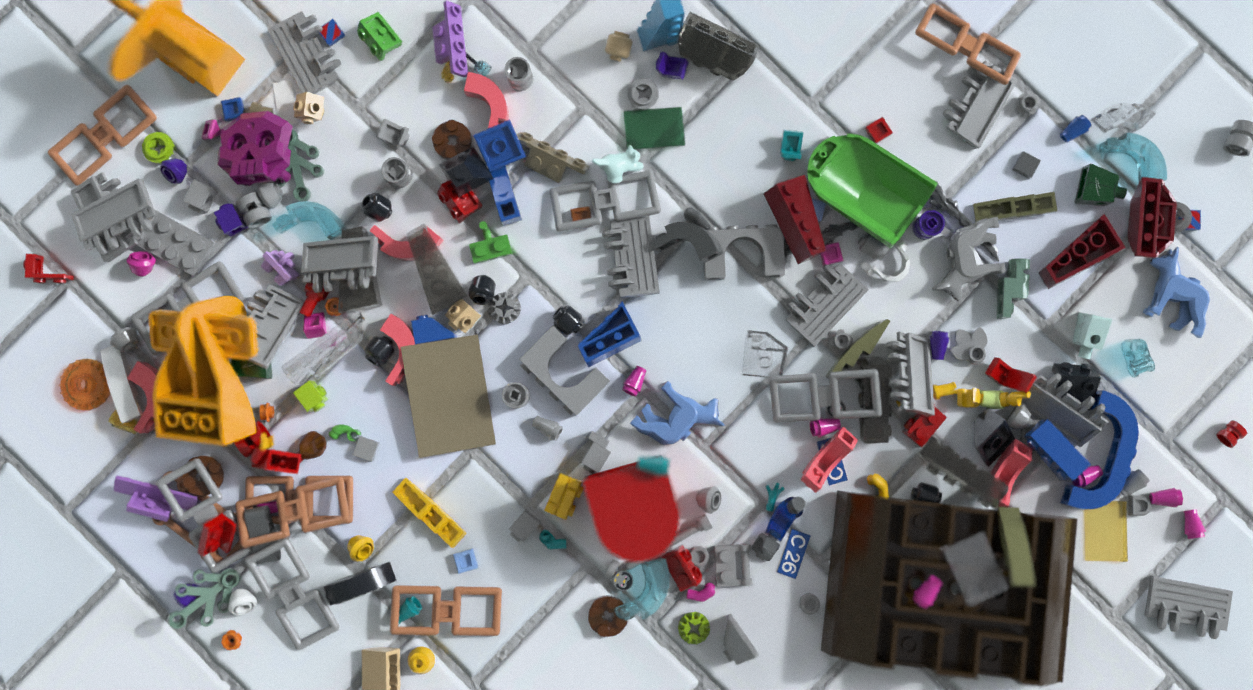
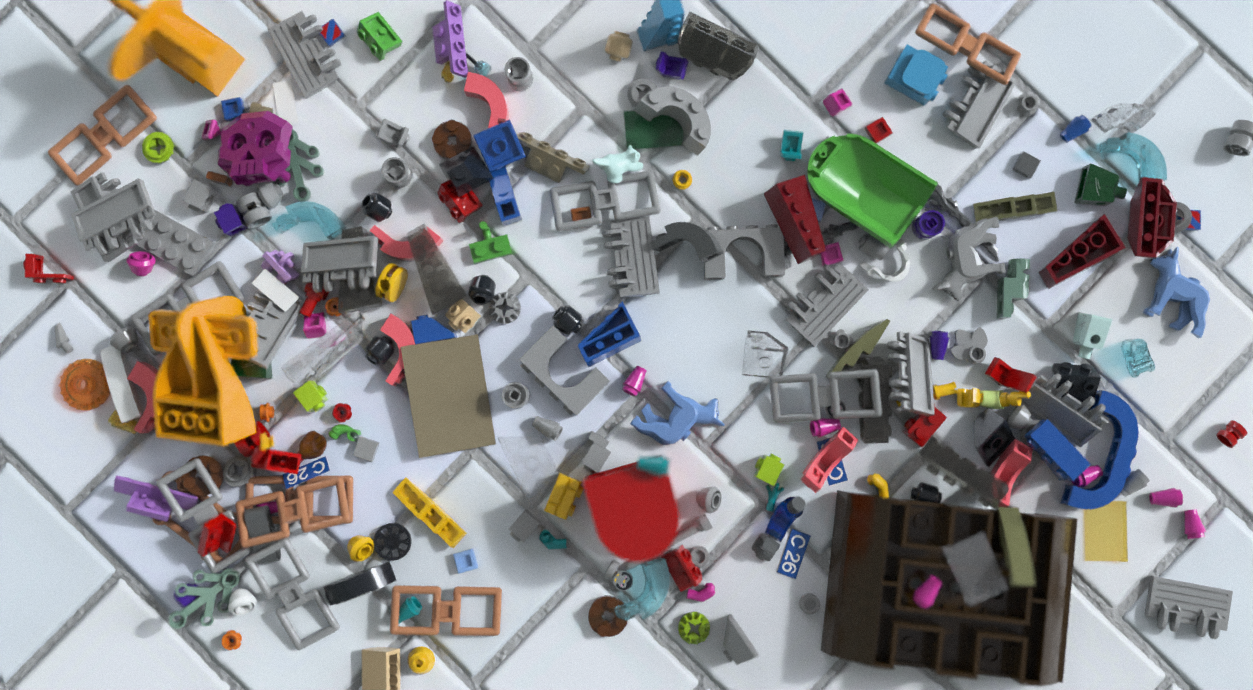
dark purple cone [160,158,187,184] -> none
tan brick [293,92,324,124] -> none
dark grey arm [684,207,710,230] -> none
light grey plate [714,544,753,587] -> none
light grey tile [1128,495,1152,516] -> none
none -> light grey bar [55,322,74,354]
none -> dark orange tile [206,171,233,187]
none -> light grey gear [223,455,255,487]
none -> white sticker [252,269,299,312]
none -> blue sticker [282,456,330,489]
none -> red plate [332,403,352,422]
none -> black wheel [373,523,412,561]
none -> yellow head [375,263,408,302]
none -> clear wing [497,436,559,507]
none -> light grey brick [634,87,711,156]
none -> yellow plate [673,170,692,190]
none -> lime brick [754,454,784,486]
none -> dark pink slope [823,89,853,117]
none -> dark azure brick [884,44,948,106]

